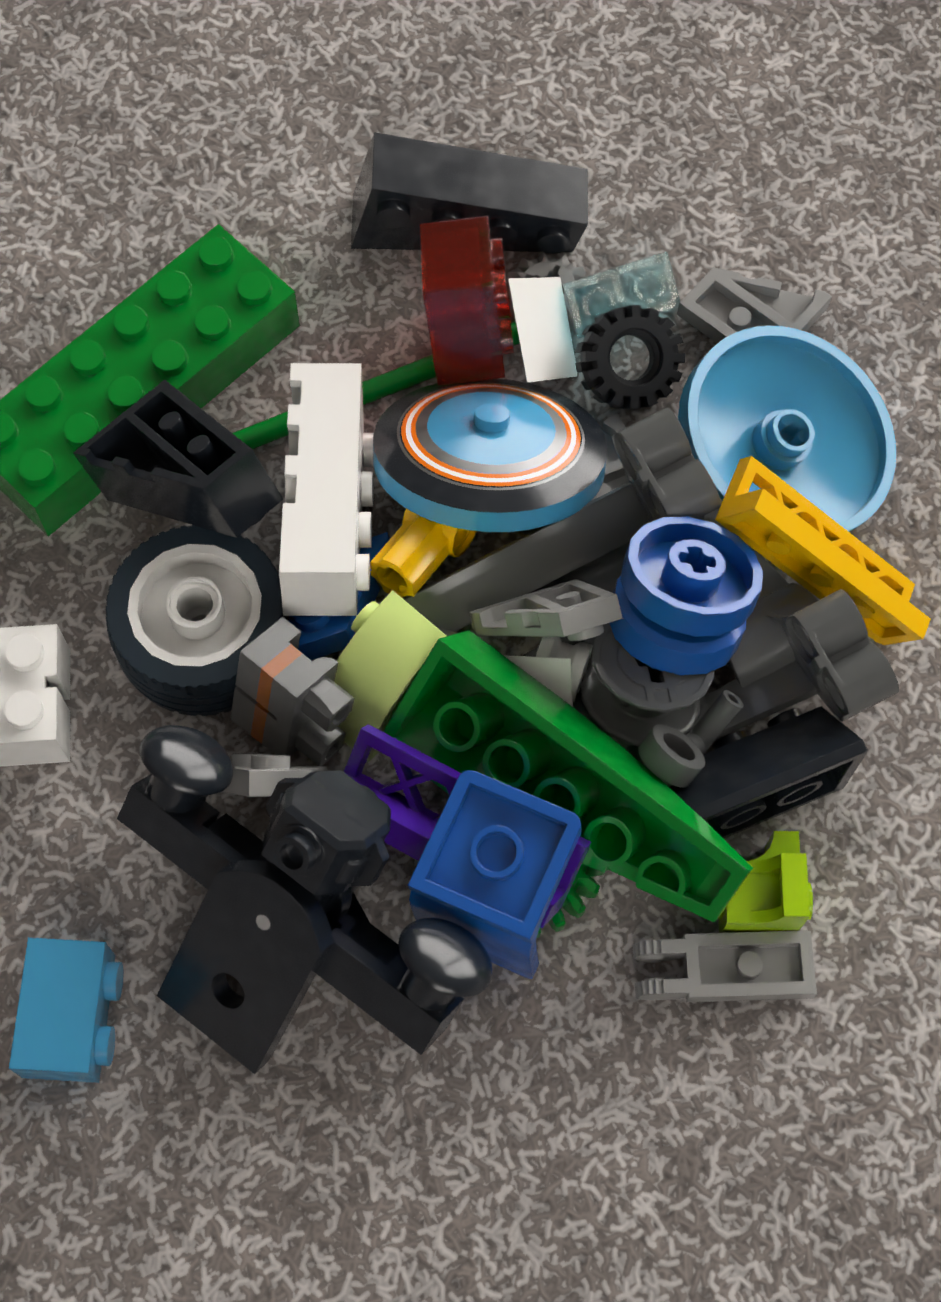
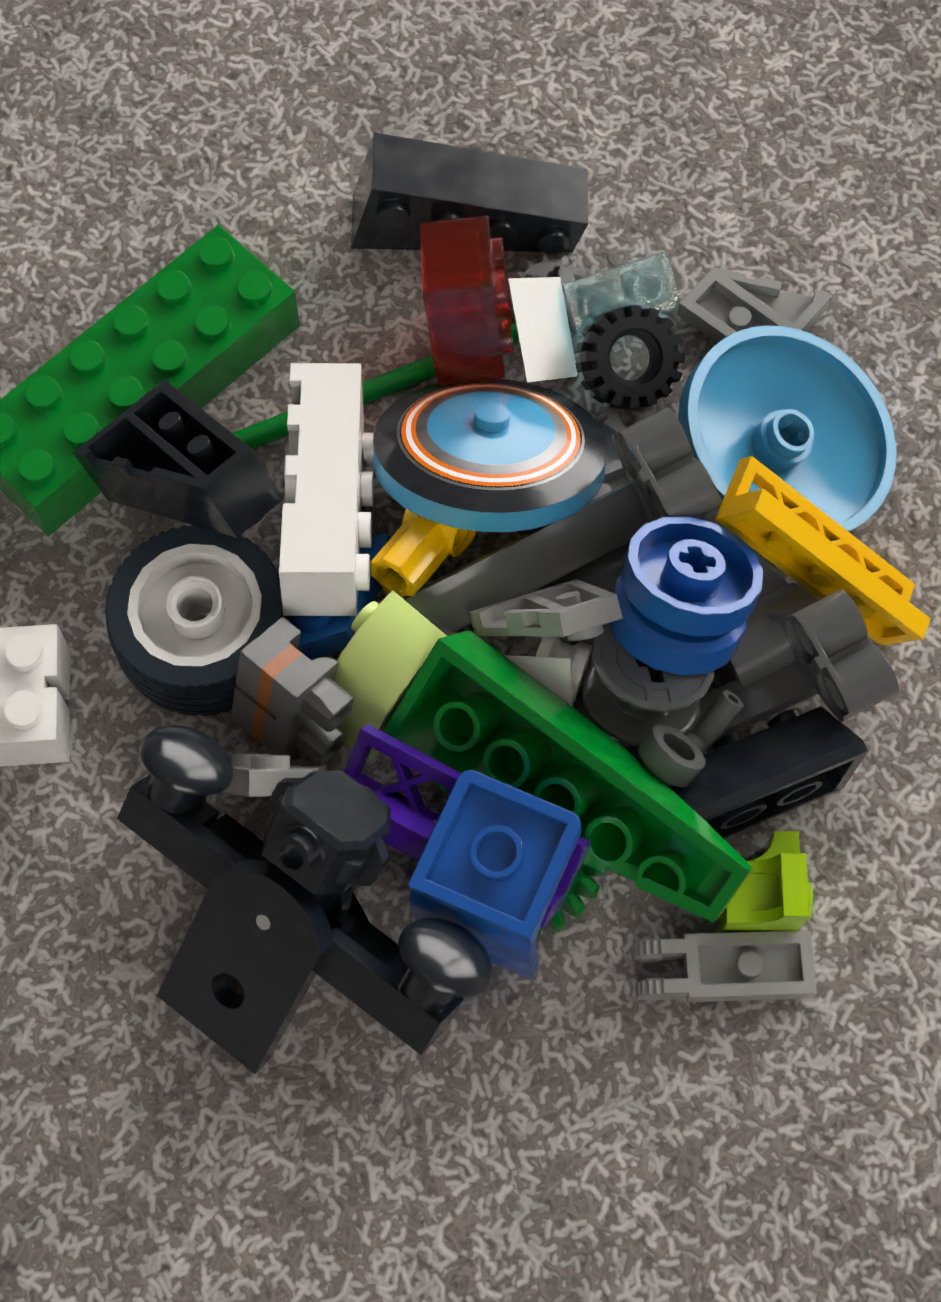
dark azure piece [9,937,124,1083] -> none

